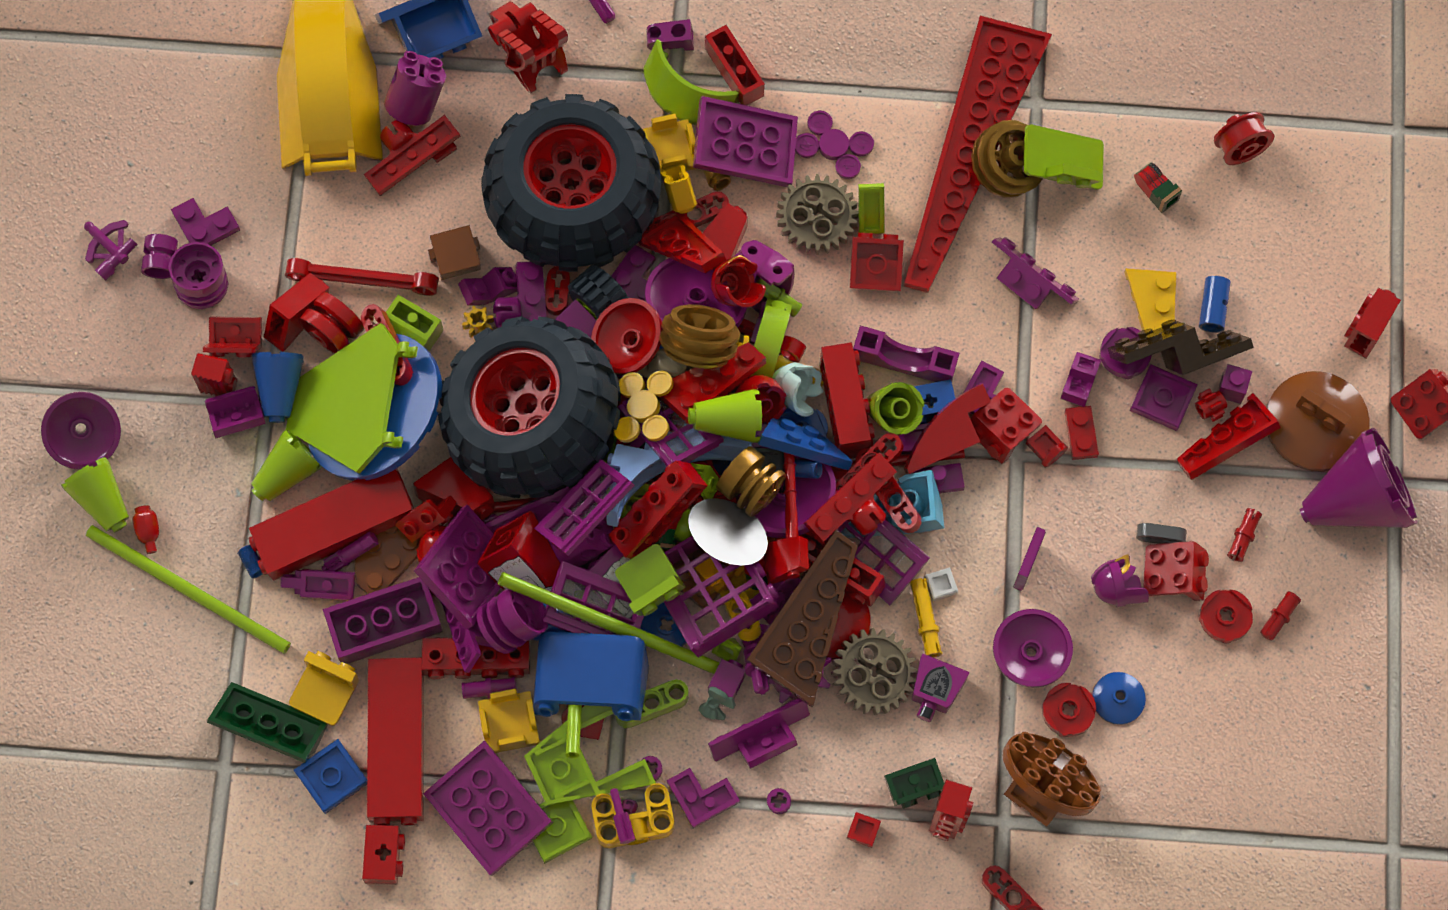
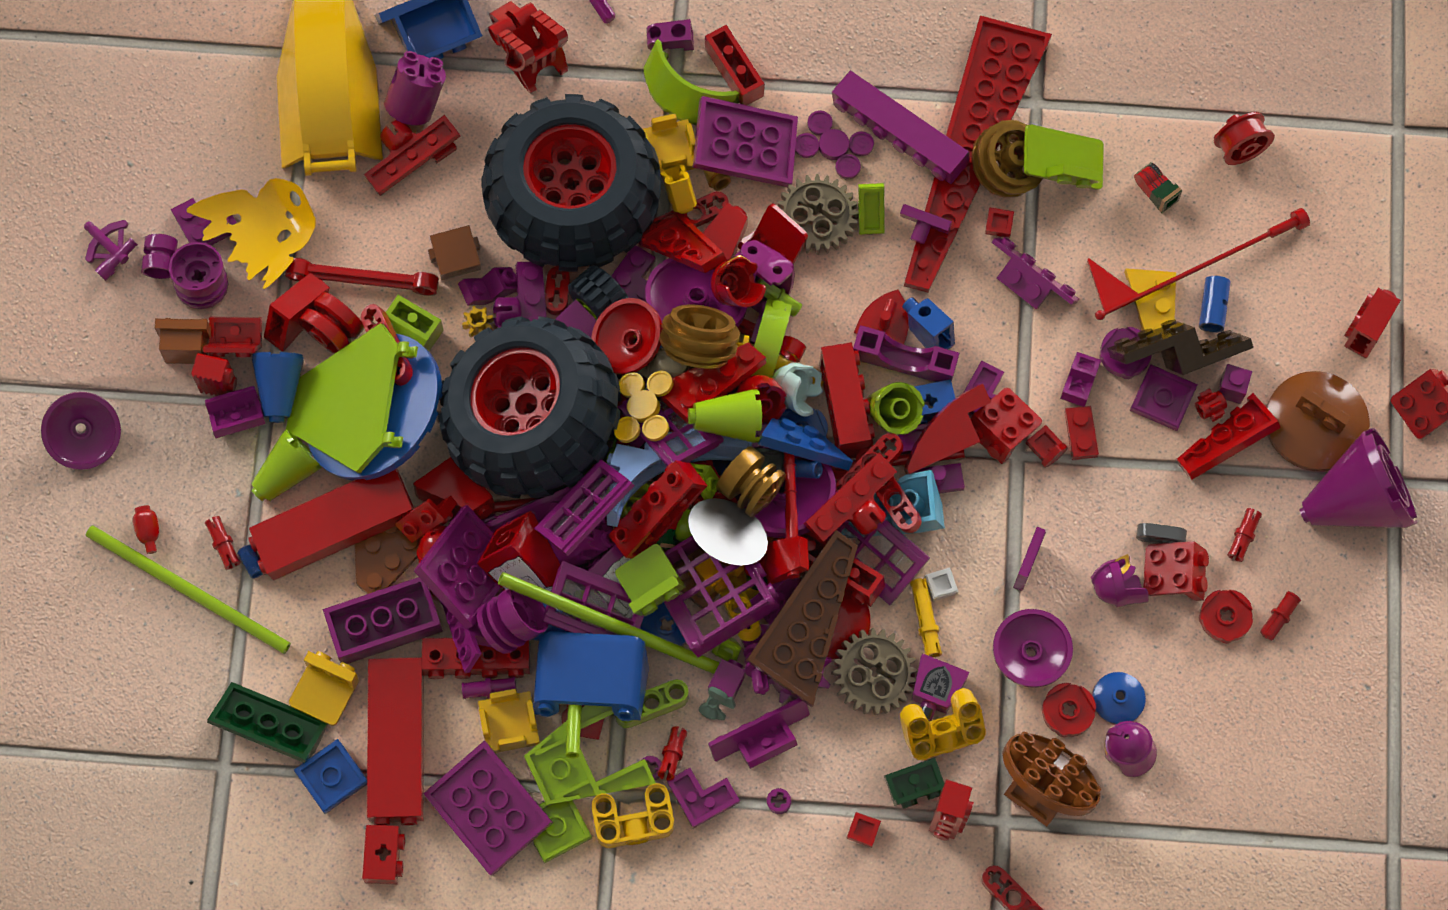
lime cone [61,457,129,533] -> none
magenta hinge [281,569,355,600] -> none
magenta piece [321,531,378,571] -> none
magenta axle [610,788,636,844] -> none
magenta rock [622,798,638,814] -> none
red plate [850,233,904,291] -> none
none -> dark orange plate [154,318,211,364]
none -> yellow piece [187,178,316,289]
none -> red pin [205,516,241,570]
none -> red pin [657,726,687,781]
none -> red bracket [737,203,808,264]
none -> magenta brick [832,70,970,184]
none -> red shield [854,289,909,344]
none -> magenta tile [900,204,952,244]
none -> yellow beam [900,688,986,760]
none -> blue torso [902,297,955,349]
none -> red plate [985,207,1014,238]
none -> red piece [1087,208,1310,320]
none -> magenta helmet [1105,721,1157,777]

